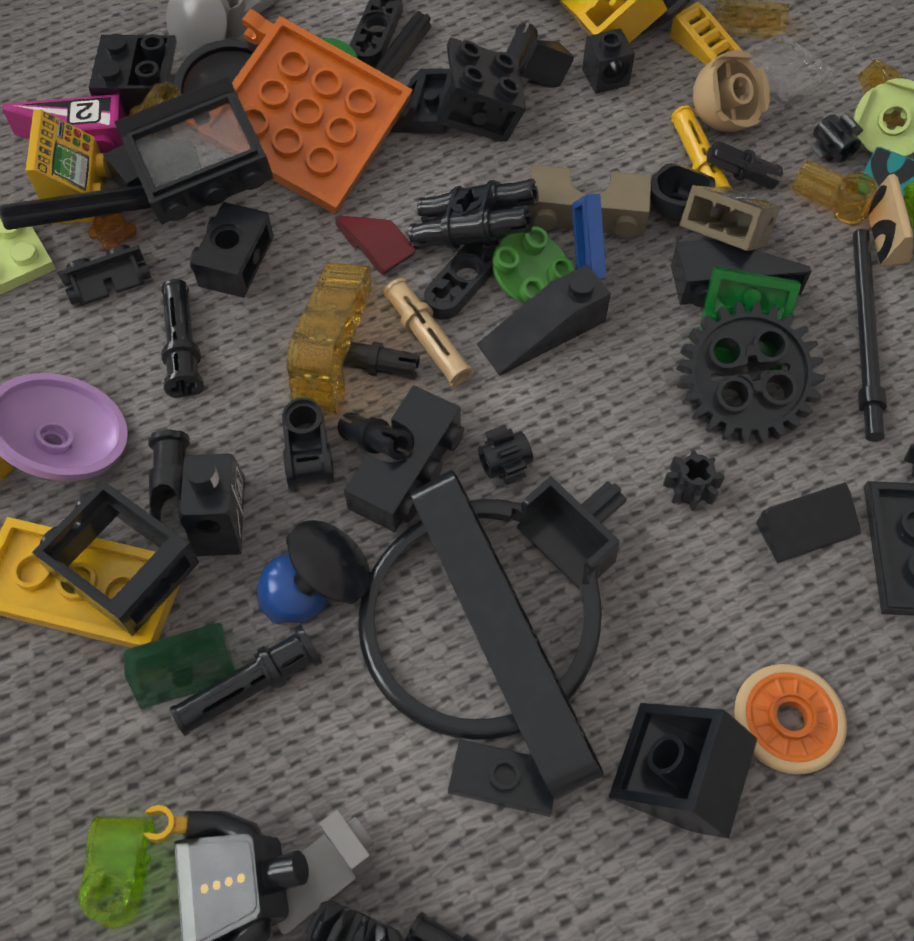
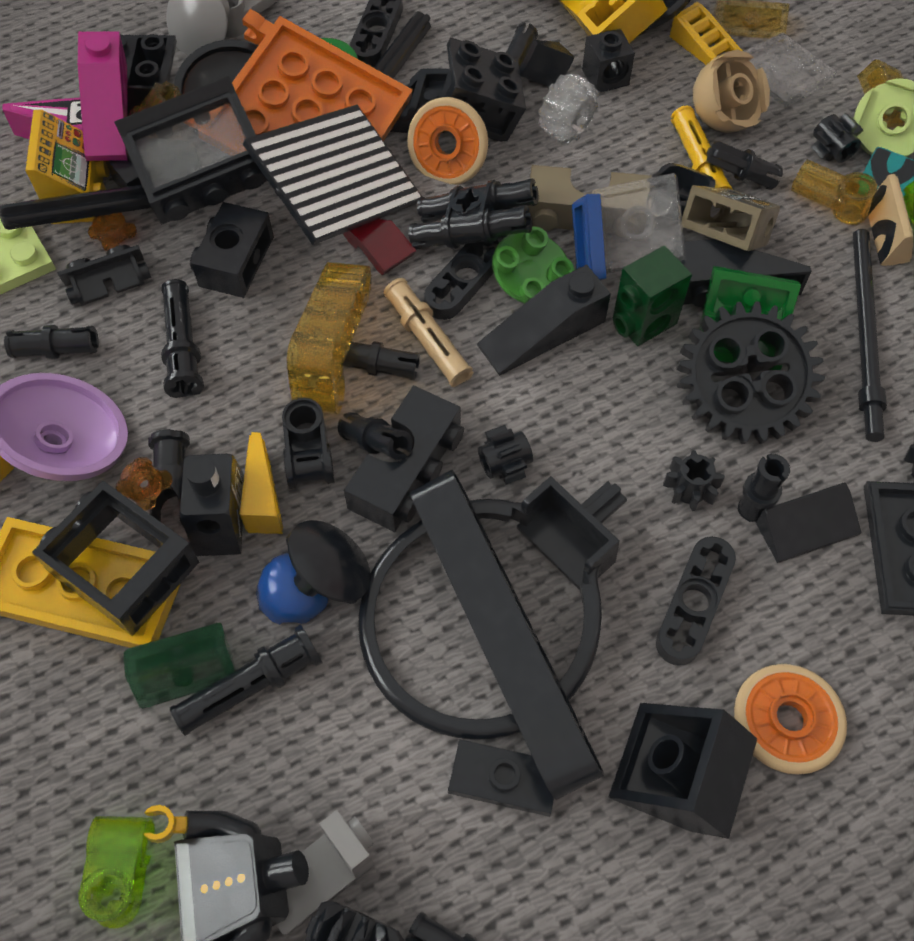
none -> black pin [4,325,99,359]
none -> dark pink slope [77,31,127,161]
none -> clear orange plate [115,457,173,511]
none -> yellow slope [239,432,283,534]
none -> piece [243,105,422,245]
none -> orange wheel [407,97,488,185]
none -> clear gear [538,73,599,144]
none -> clear plate [592,173,686,274]
none -> dark green brick [612,245,692,346]
none -> black beam [656,536,736,665]
none -> black pin [738,454,790,522]

